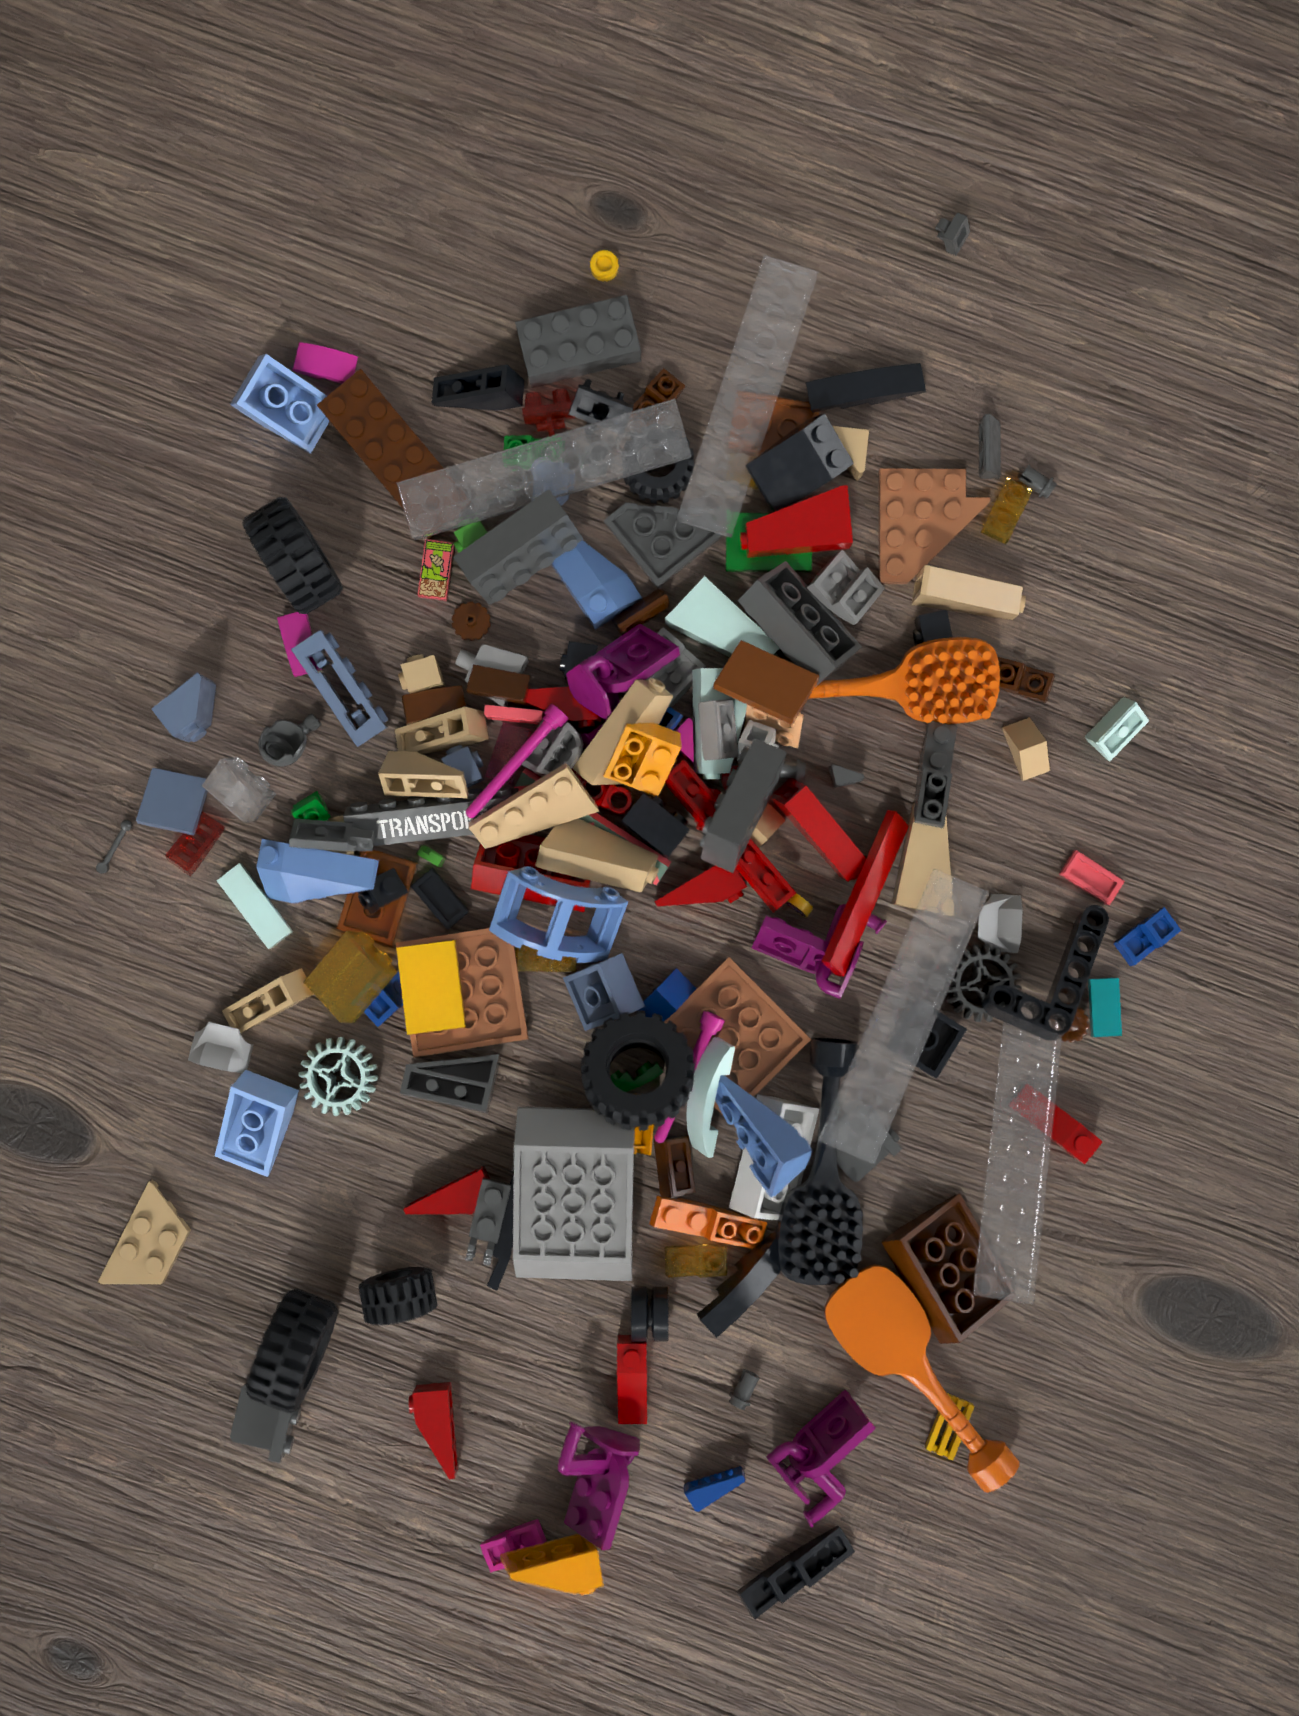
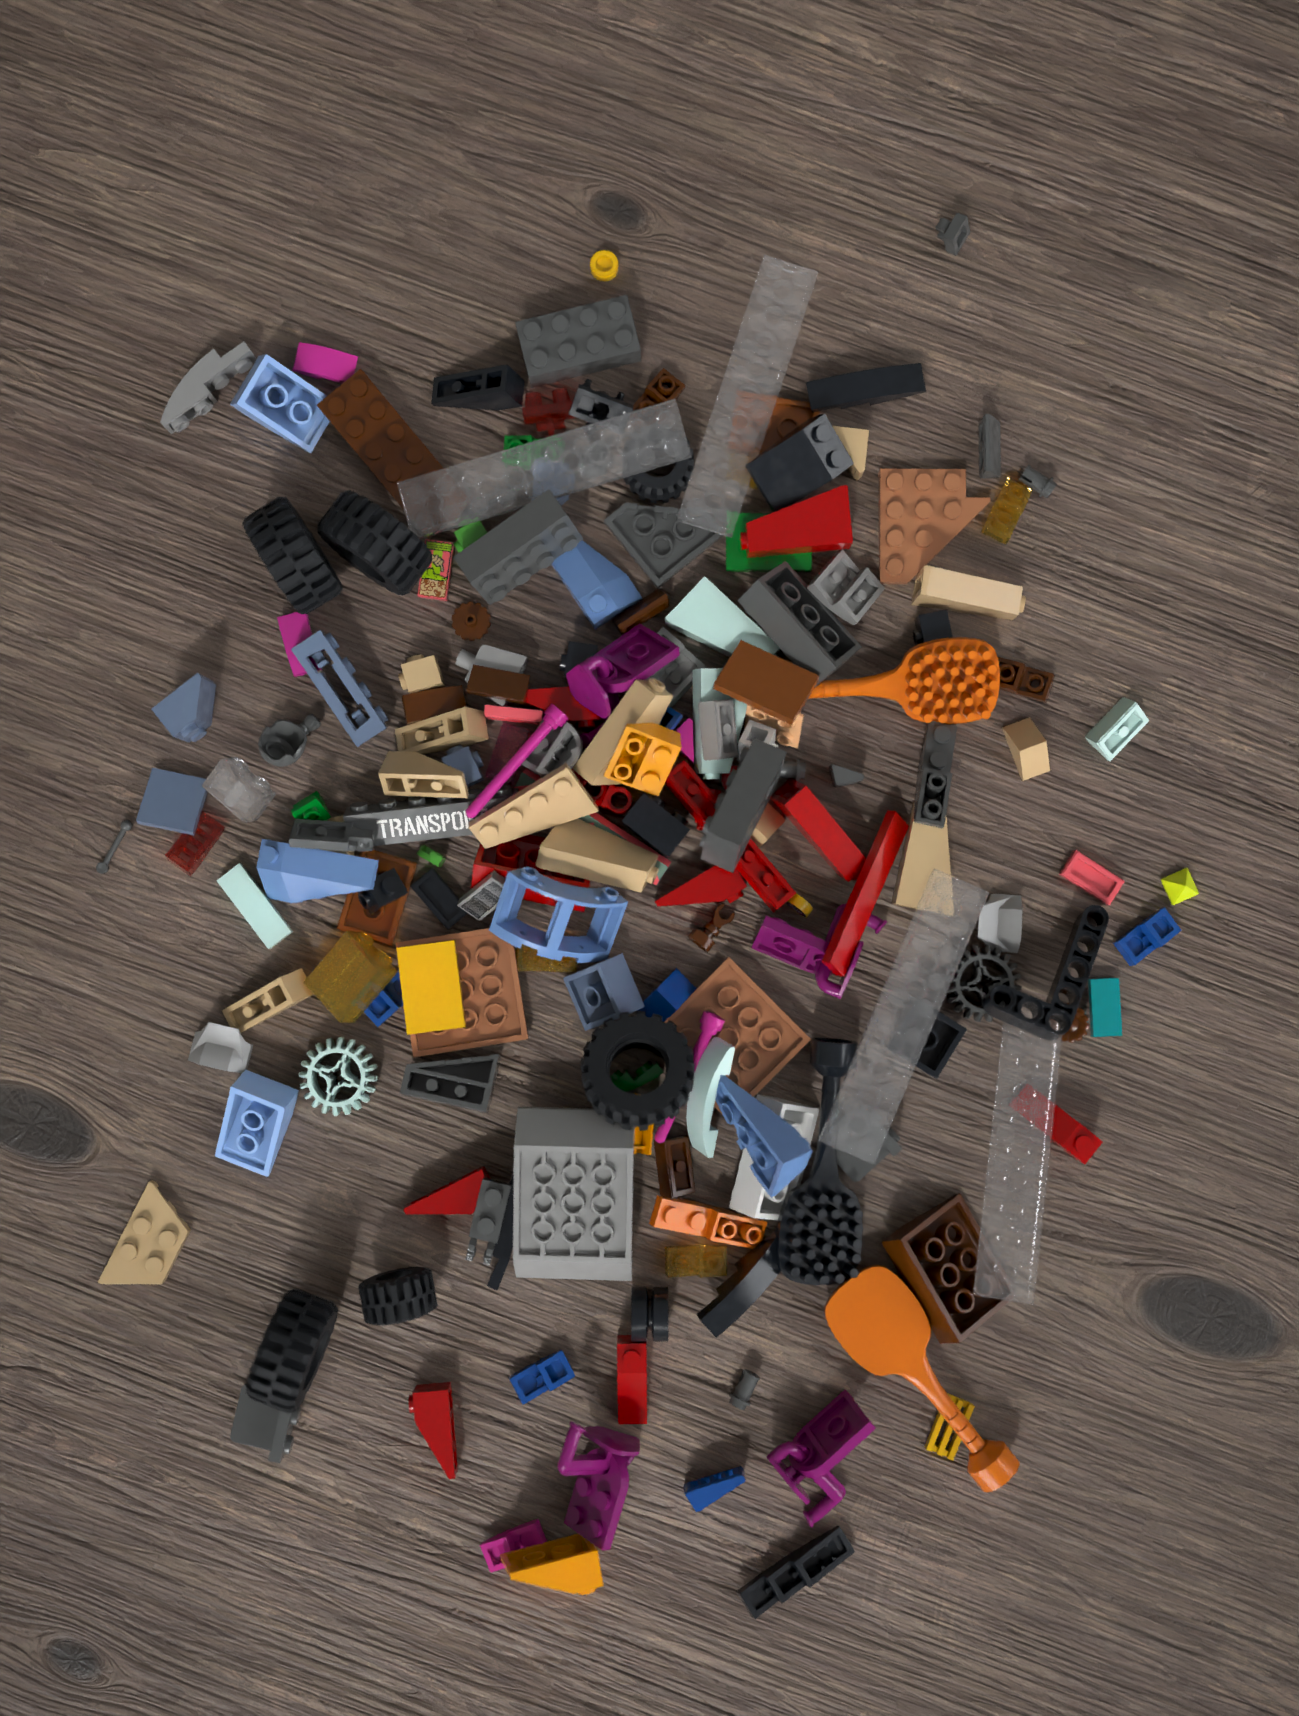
none -> light grey slope [160,341,257,435]
none -> black tyre [317,490,432,596]
none -> tile [457,871,506,921]
none -> blue slope [508,1350,576,1405]
none -> reddish brown piece [687,904,735,953]
none -> neon yellow slope [1160,868,1199,905]

